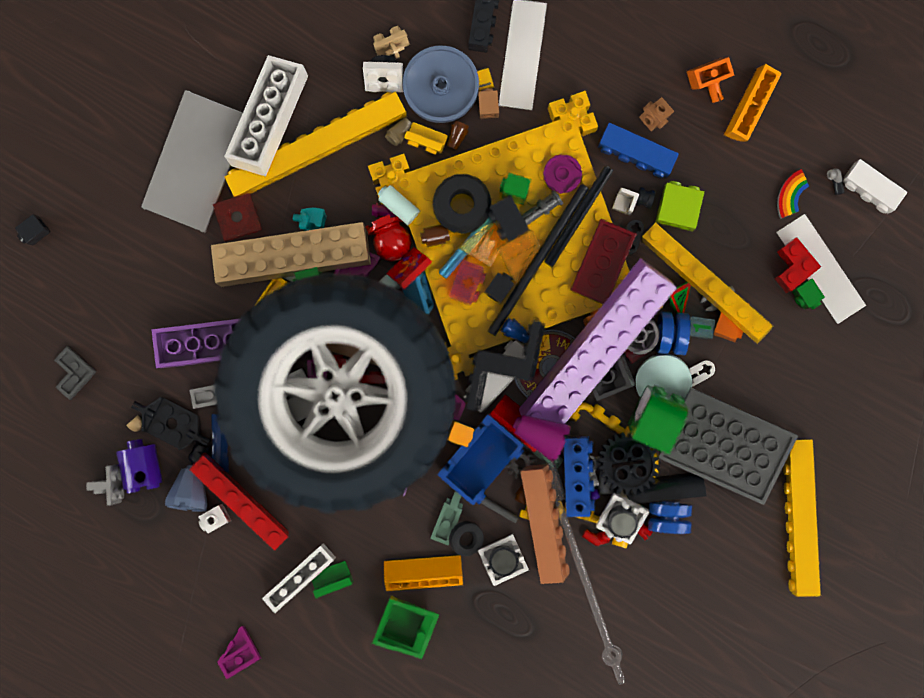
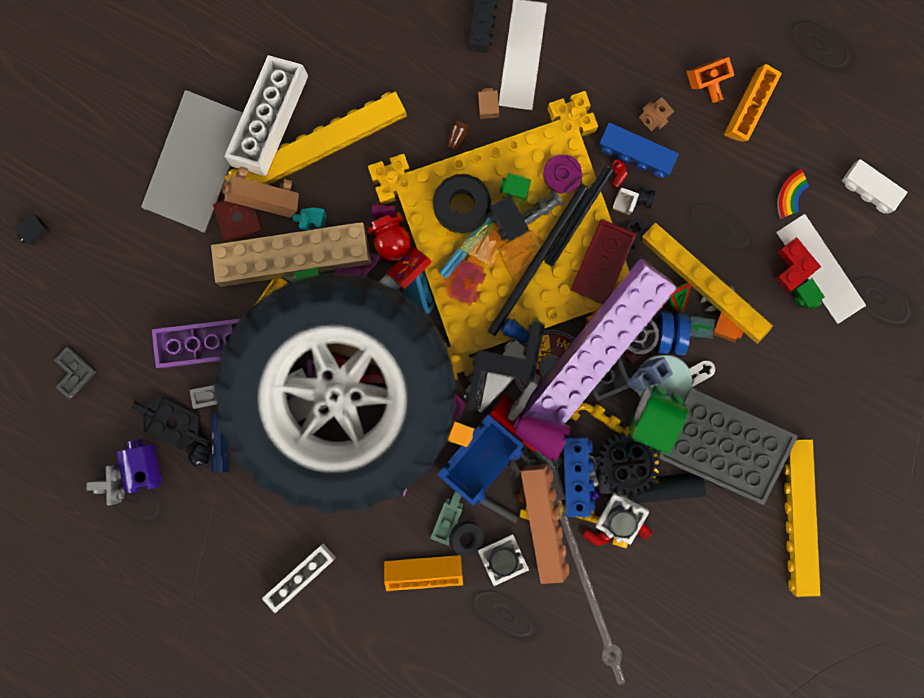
tan hinge [126,415,142,432] -> none
sand blue cone [165,465,208,512] -> none
red brick [190,452,289,551] -> none
white brick [199,504,232,533] -> none
magenta wing [217,626,262,679] -> none
green panel [311,561,354,599] -> none
white piece [363,55,403,93] -> none
green piece [372,596,439,659] -> none
tan hips [373,26,410,59] -> none
light aqua brick [378,185,420,225] -> none
dark tan cone [385,118,412,146] -> none
sand blue dish [403,46,479,123] -> none
yellow bracket [404,122,448,155] -> none
reddish brown brick [420,225,450,247] -> none
yellow tile [477,68,494,92] -> none
black brick [484,272,514,304] -> none
blue wheel [648,501,692,534] -> none
lime brick [656,181,705,231] -> none
arm [827,168,845,195] -> none
none -> medium nougat brick [223,167,299,218]
none -> light grey tile [508,373,541,421]
none -> red arm [611,159,628,189]
none -> sand blue brick [628,357,673,392]

